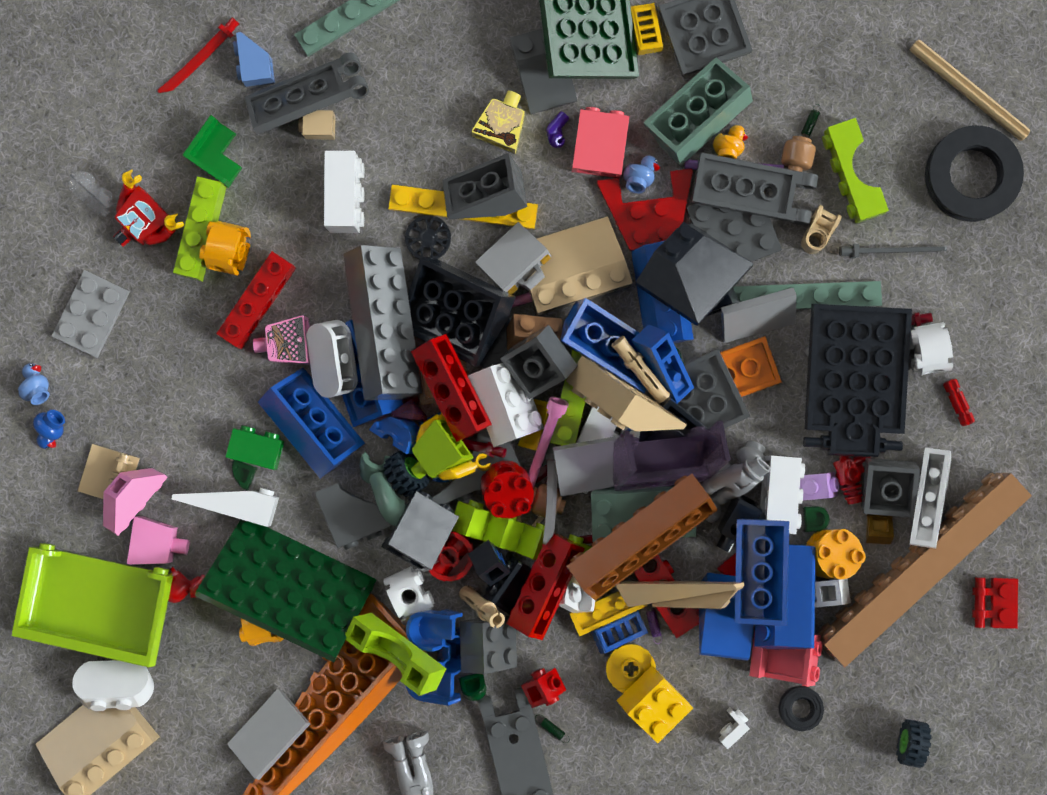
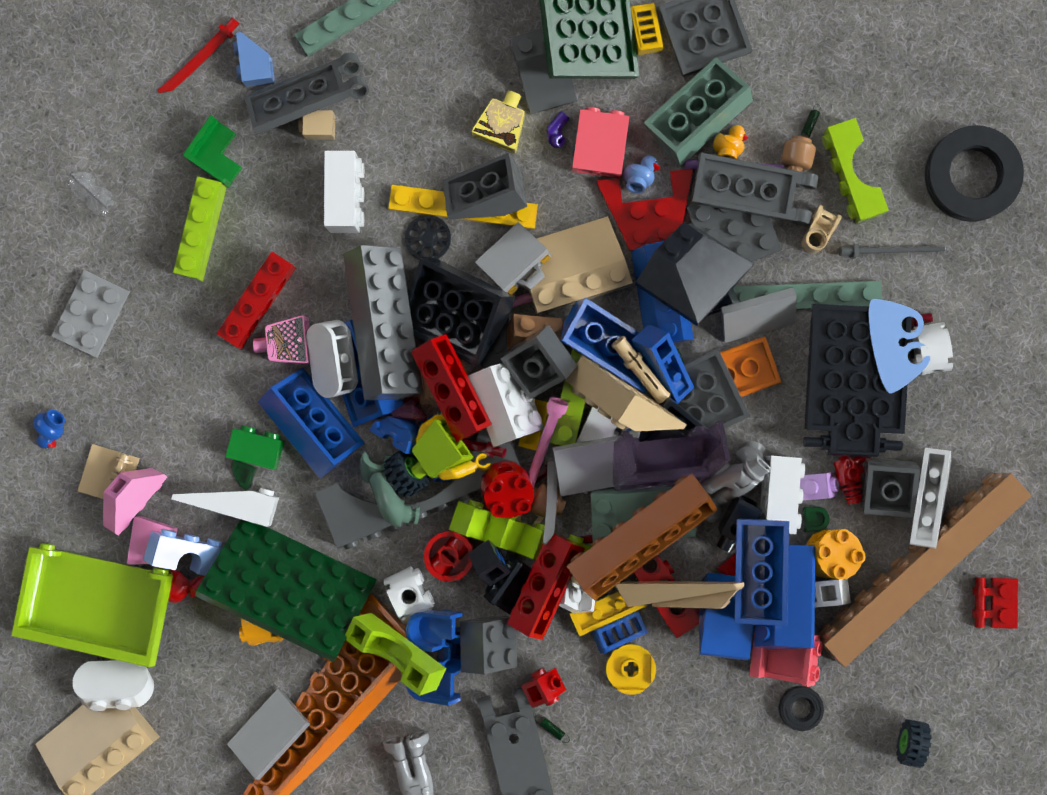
medium blue animal [18,363,50,405] -> none
red torso [113,169,184,247] -> none
light orange brick [199,221,251,276] -> none
panel [381,491,459,572] -> none
tan pin [459,585,505,628] -> none
dark green tile [459,674,487,701] -> none
yellow brick [616,666,693,743] -> none
medium lavender piece [646,604,662,644] -> none
white bracket [719,707,750,749] -> none
pearl gold slope [866,514,894,544] -> none
tan axle [910,40,1030,141] -> none
red axle [943,379,975,426] -> none
none -> light blue arch [143,529,223,576]
none -> light blue piece [869,299,930,393]

